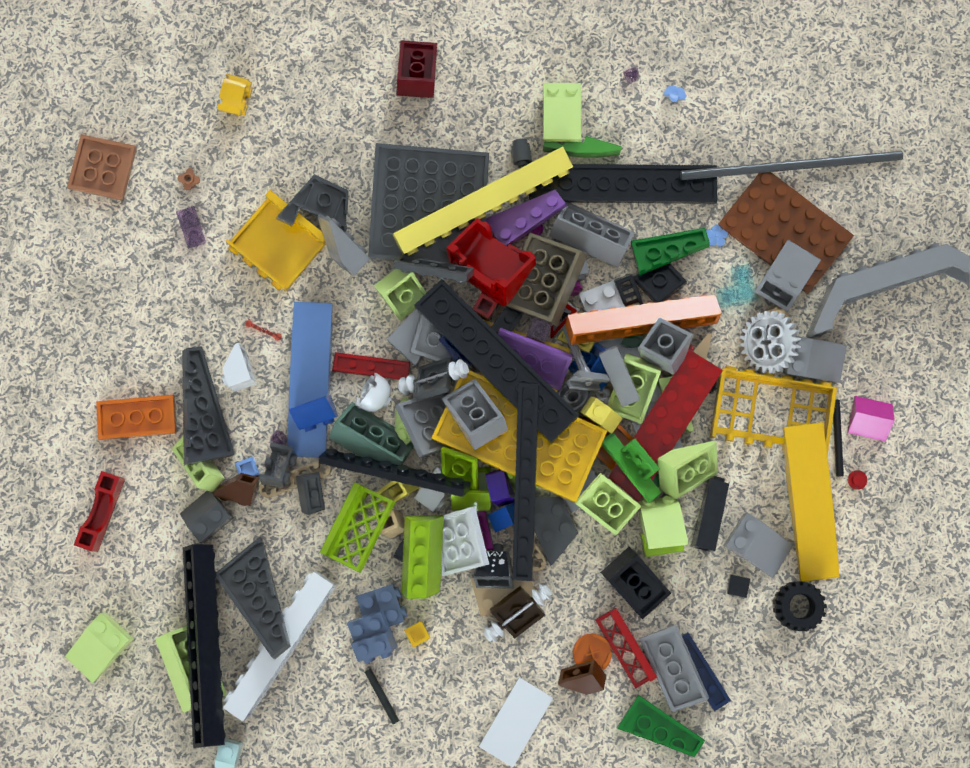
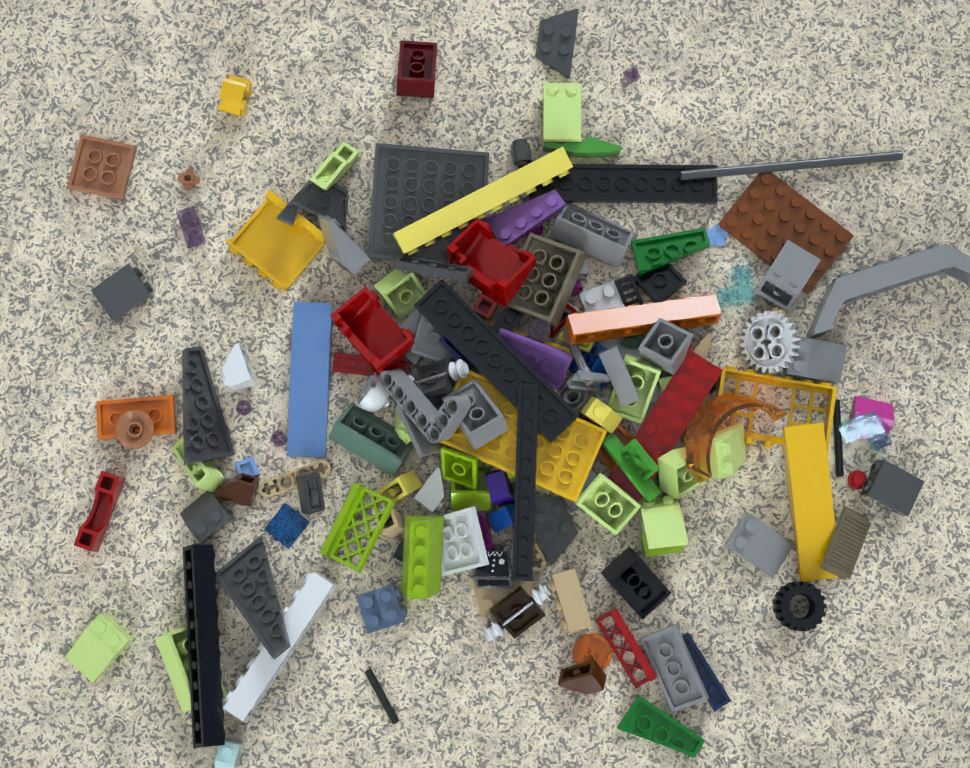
clear red hinge [245,320,282,341] -> none
dark grey window [259,442,297,488] -> none
blue slope [289,394,338,432] -> none
black plate [319,449,471,497] -> none
sand blue plate [347,610,398,664] -> none
yellow plate [404,621,431,648] -> none
white tile [479,677,553,767] -> none
light blue plant [663,86,686,102] -> none
black slope [690,476,729,552] -> none
black tile [727,575,750,598] -> none
none -> dark grey panel [91,264,154,323]
none -> nougat dish [115,410,155,449]
none -> clear purple hinge [236,400,252,416]
none -> clear blue piece [264,503,310,549]
none -> yellowish green slope [310,141,359,191]
none -> red windscreen [330,286,416,375]
none -> light grey beam [380,368,471,443]
none -> dark grey wing [535,9,579,79]
none -> tan slope [548,568,592,633]
none -> clear orange windscreen [684,393,787,484]
none -> yellowish green slope [699,422,747,480]
none -> dark tan window [820,506,871,580]
none -> clear light blue plate [839,411,892,451]
none -> dark grey panel [861,460,925,516]

